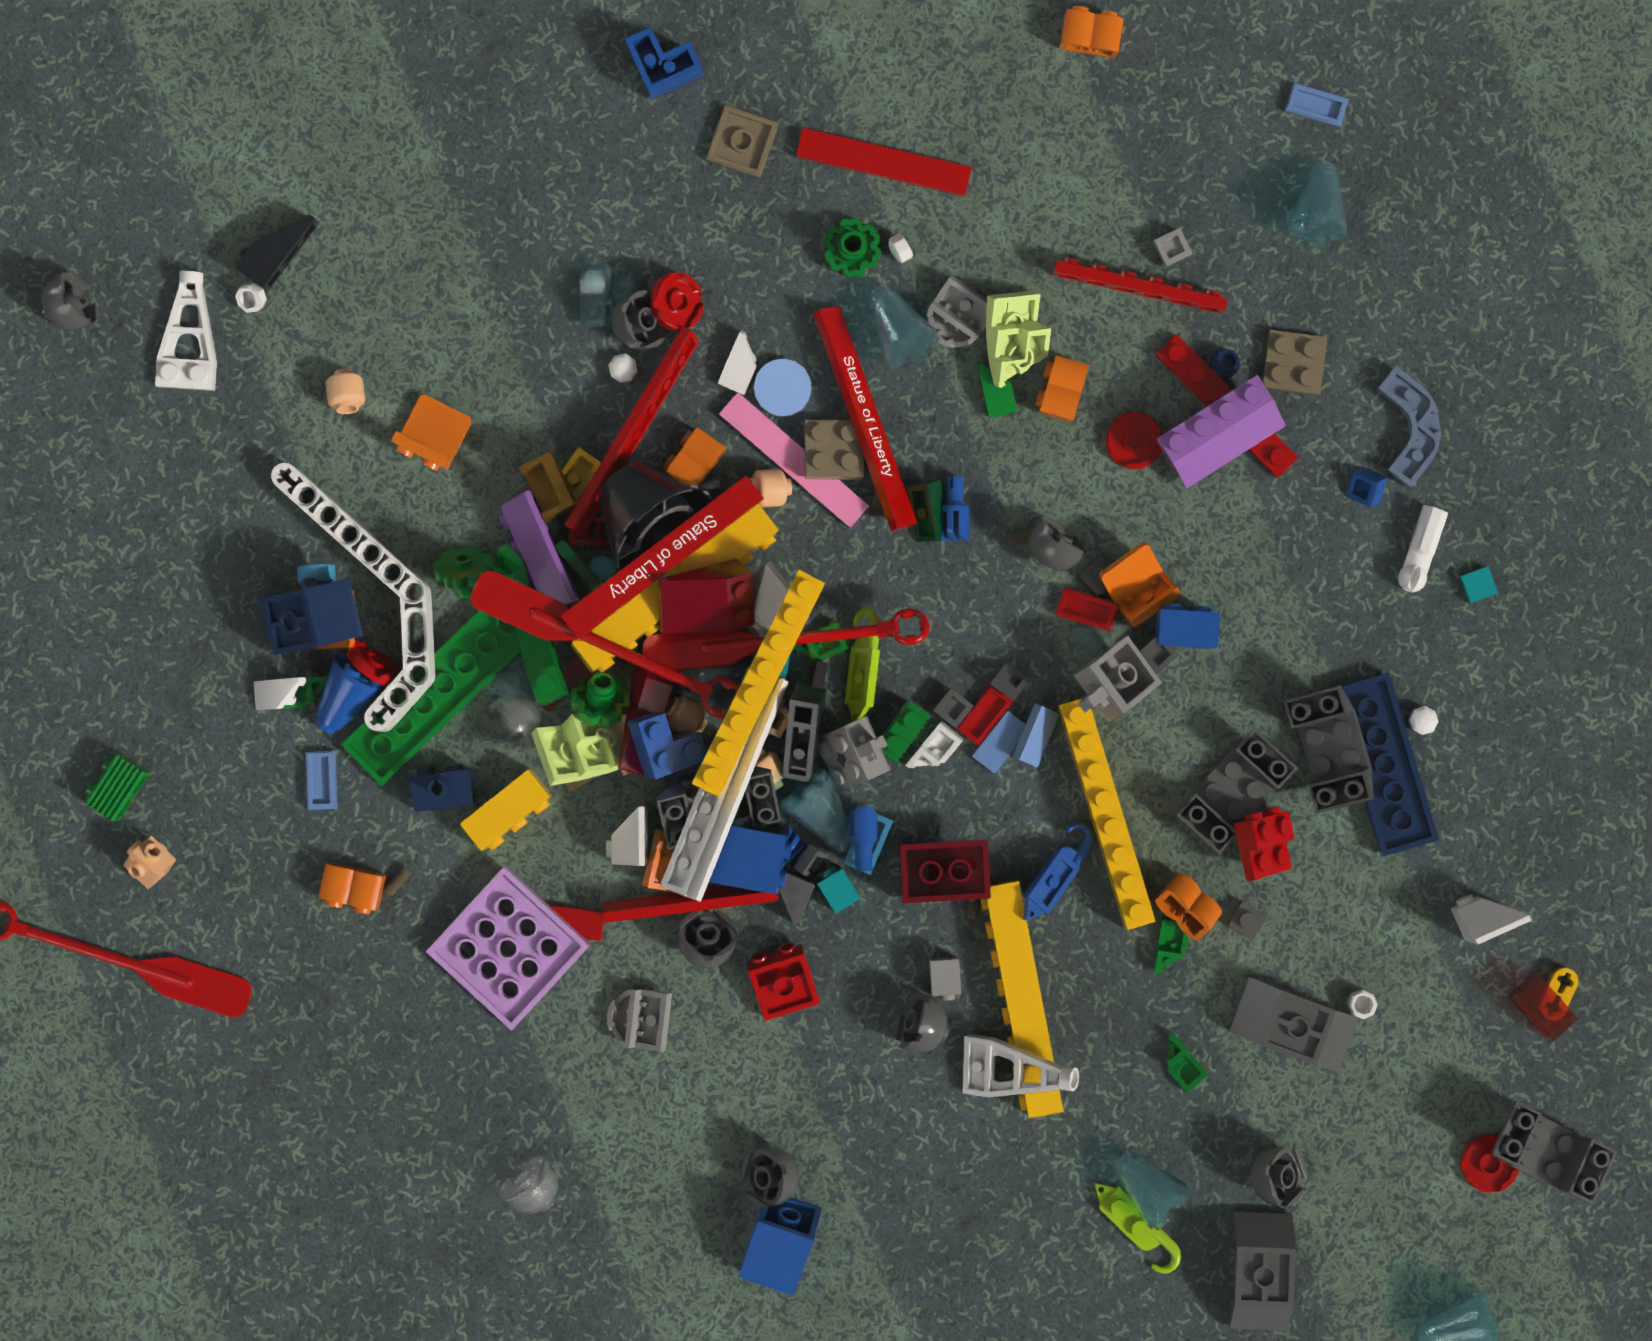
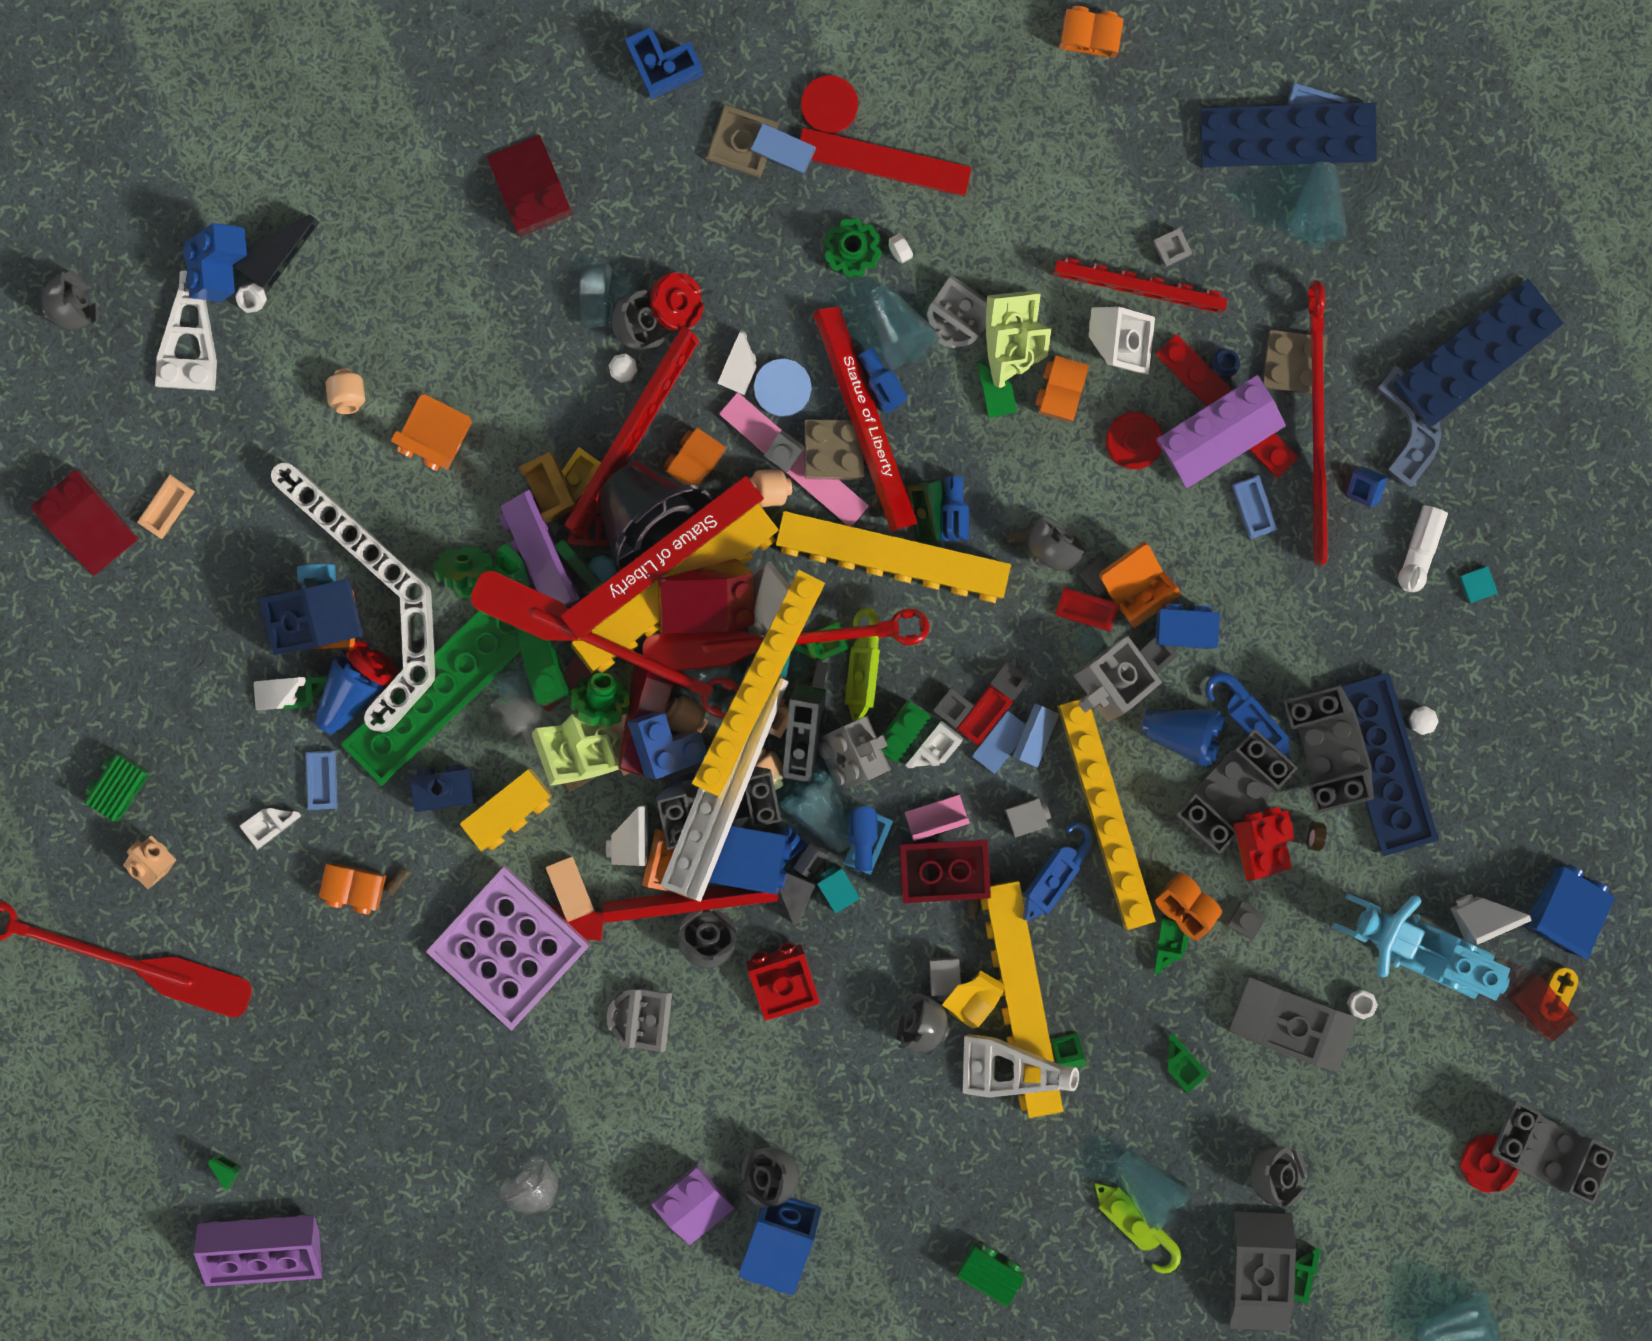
none -> dark red slope [30,470,139,576]
none -> light nougat tile [137,474,195,539]
none -> blue brick [183,223,247,302]
none -> medium lavender slope [194,1215,322,1286]
none -> green slope [208,1153,242,1191]
none -> white slope [240,808,301,850]
none -> dark red slope [487,135,574,237]
none -> light nougat tile [545,856,594,922]
none -> medium lavender slope [652,1162,735,1245]
none -> medium blue tile [751,123,816,175]
none -> dark grey plate [764,431,805,472]
none -> yellow brick [776,511,1011,603]
none -> red tile [801,75,858,134]
none -> blue arm [858,347,908,413]
none -> bright pink panel [904,795,970,841]
none -> yellow slope [942,970,1005,1029]
none -> green brick [956,1243,1025,1307]
none -> light grey brick [1004,798,1051,838]
none -> green slope [1050,1032,1085,1068]
none -> white slope [1089,307,1155,375]
none -> blue cone [1141,710,1226,767]
none -> dark blue plate [1200,102,1377,168]
none -> blue plate [1205,672,1292,762]
none -> medium blue tile [1231,475,1278,539]
none -> green slope [1294,1248,1321,1304]
none -> dark brown tile [1306,821,1327,851]
none -> red piece [1308,280,1328,566]
none -> medium azure piece [1332,893,1511,1001]
none -> dark blue plate [1393,278,1564,429]
none -> blue slope [1523,864,1615,960]

